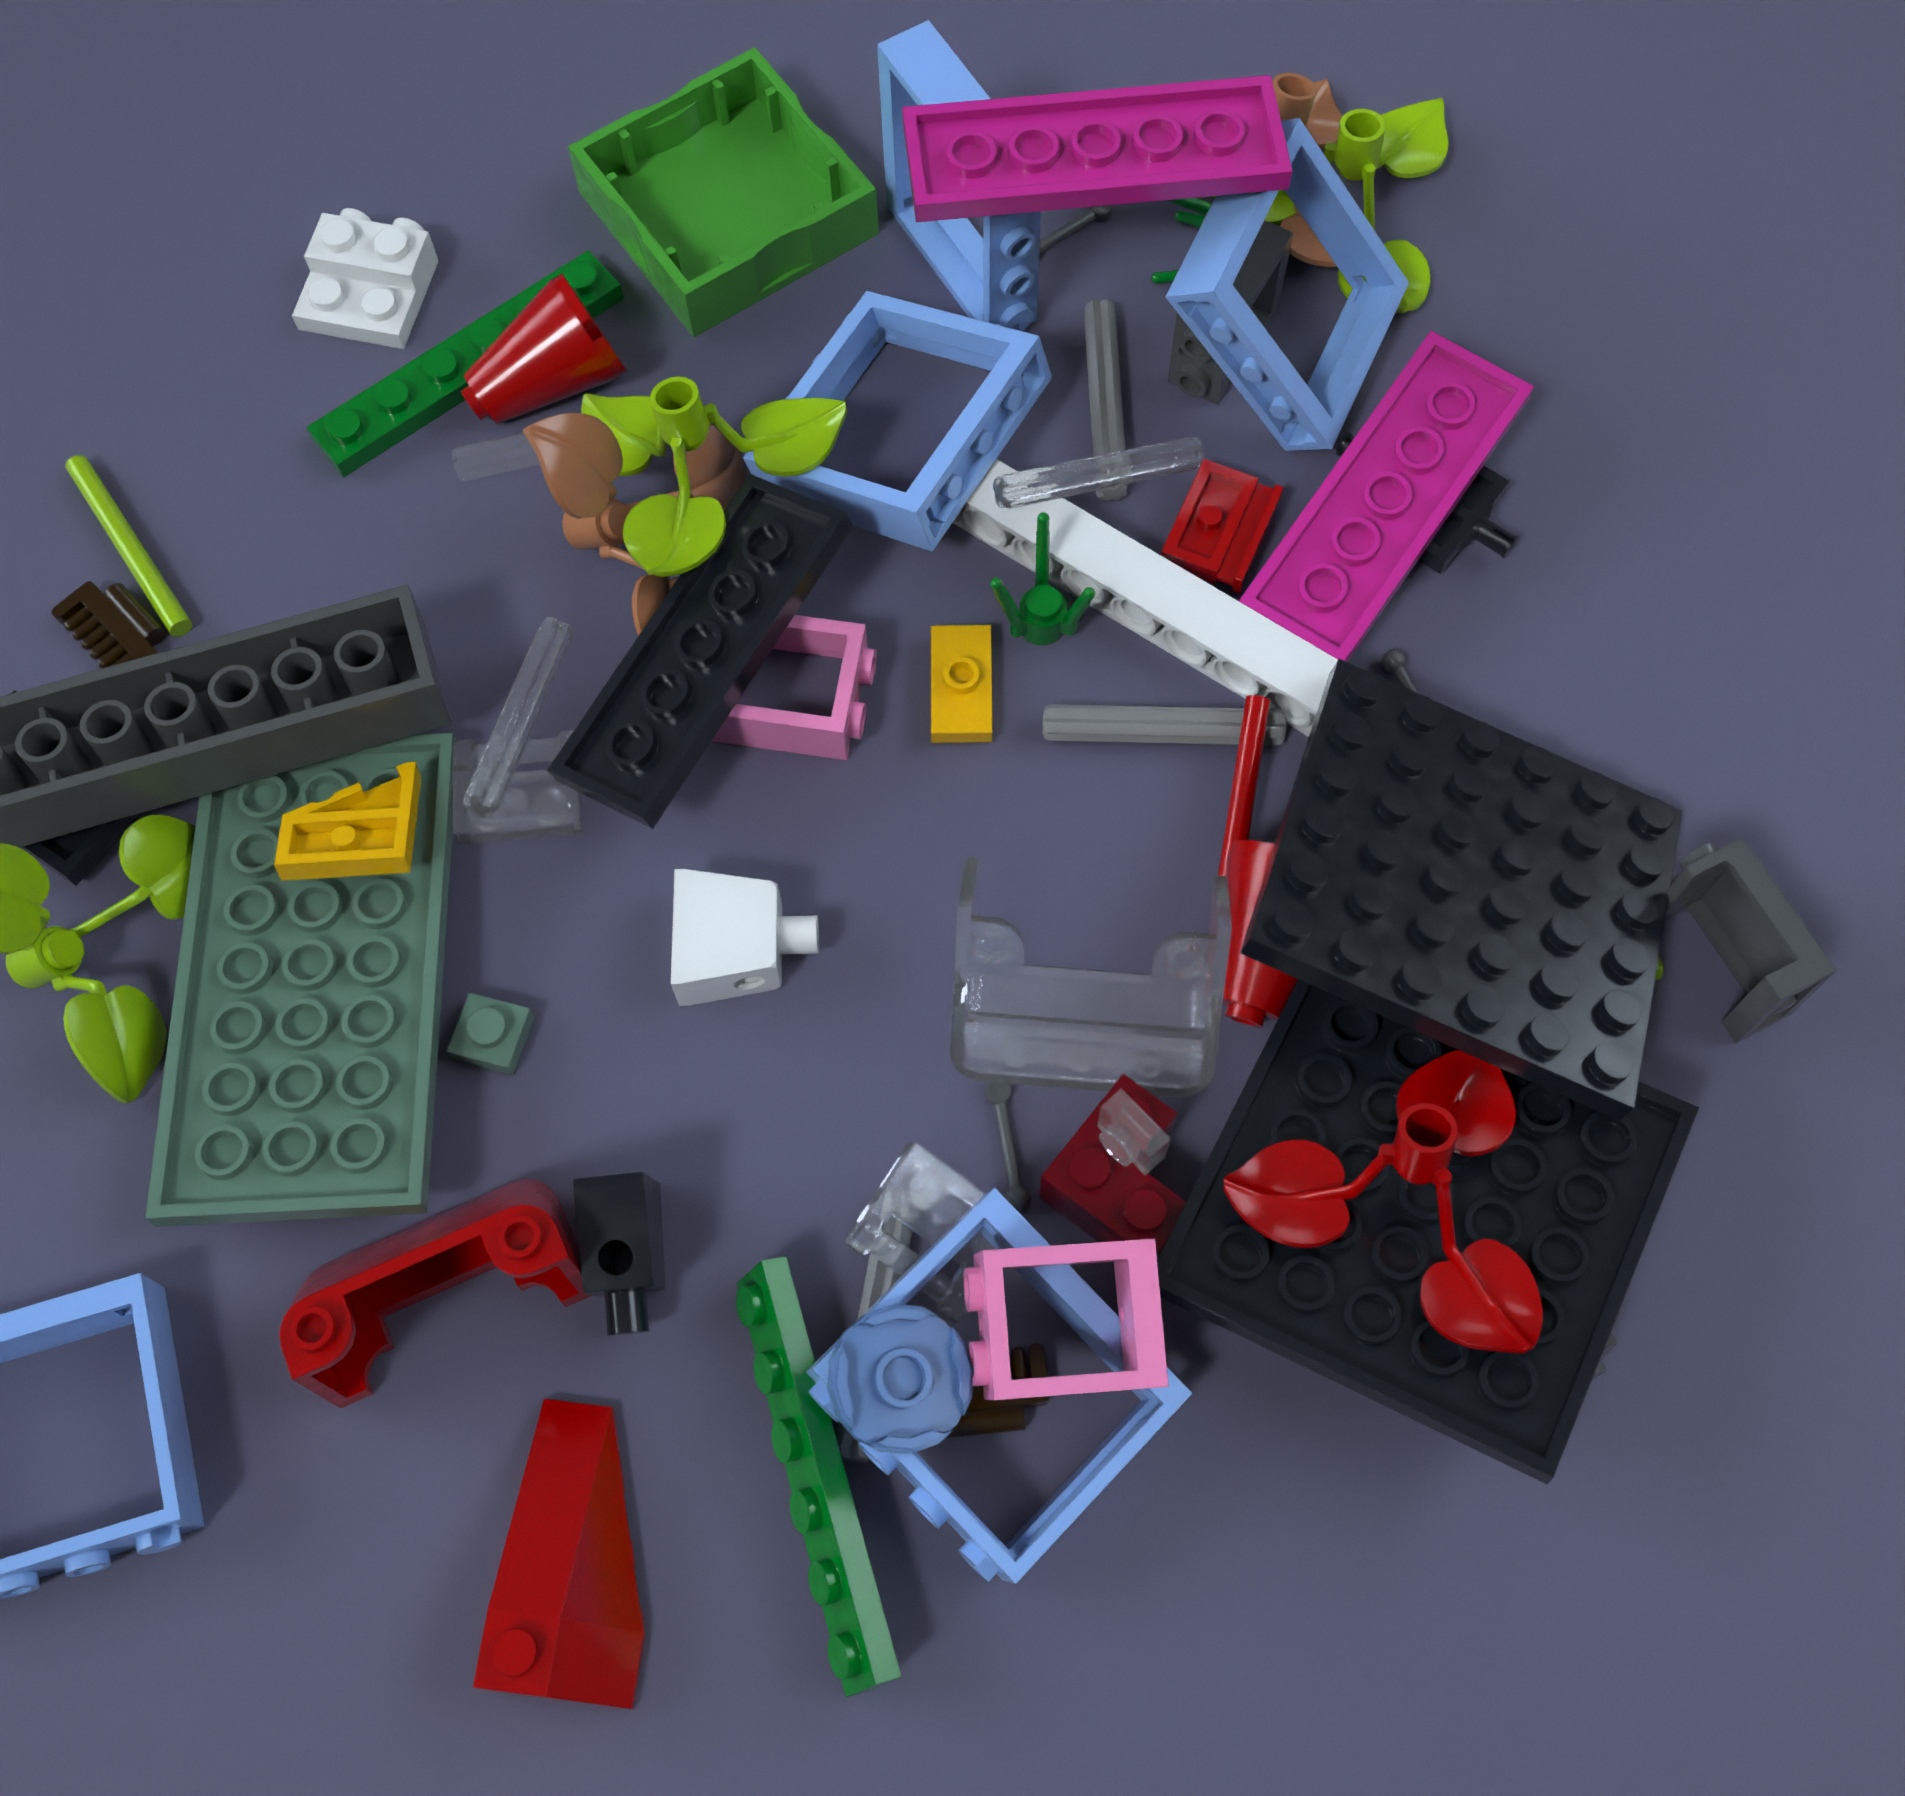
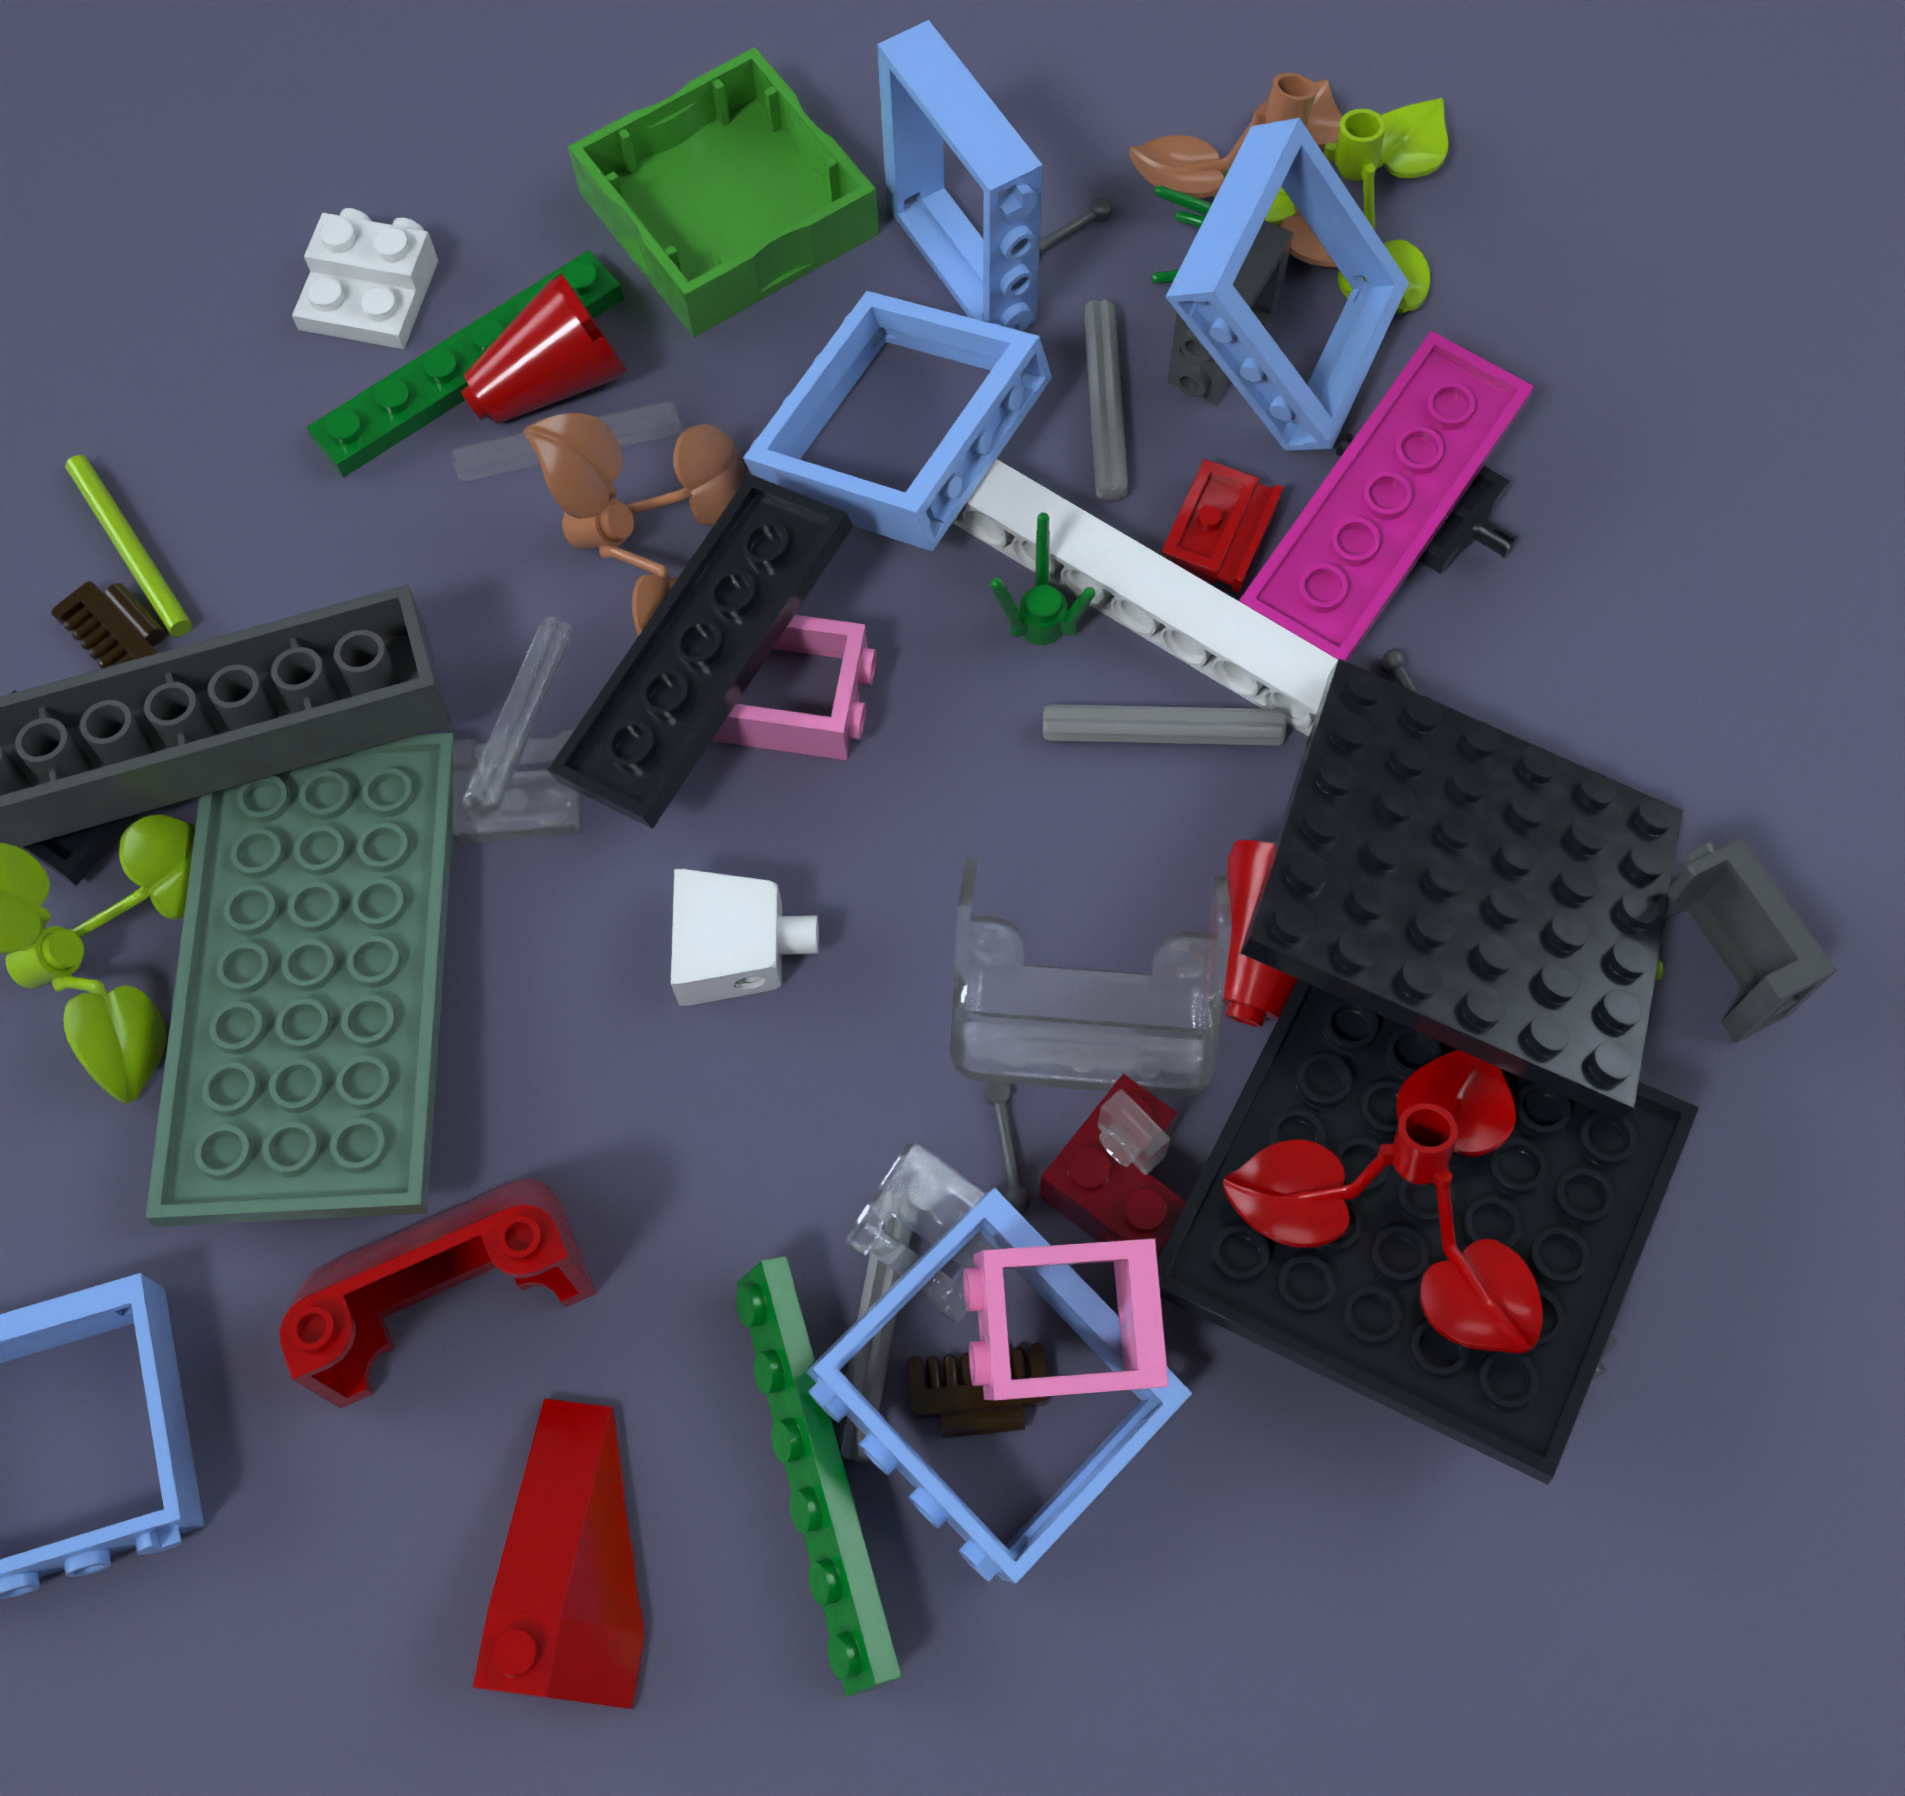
yellow wing [274,762,422,881] -> none
sand green plate [447,993,535,1076] -> none
black torso [573,1172,665,1336] -> none
lime plant [581,376,847,577] -> none
medium blue tile [827,1304,974,1454] -> none
dark pink plate [902,75,1293,222] -> none
yellow plate [931,625,992,743] -> none
clear axle [992,437,1205,509] -> none
red bar [1217,695,1271,881] -> none

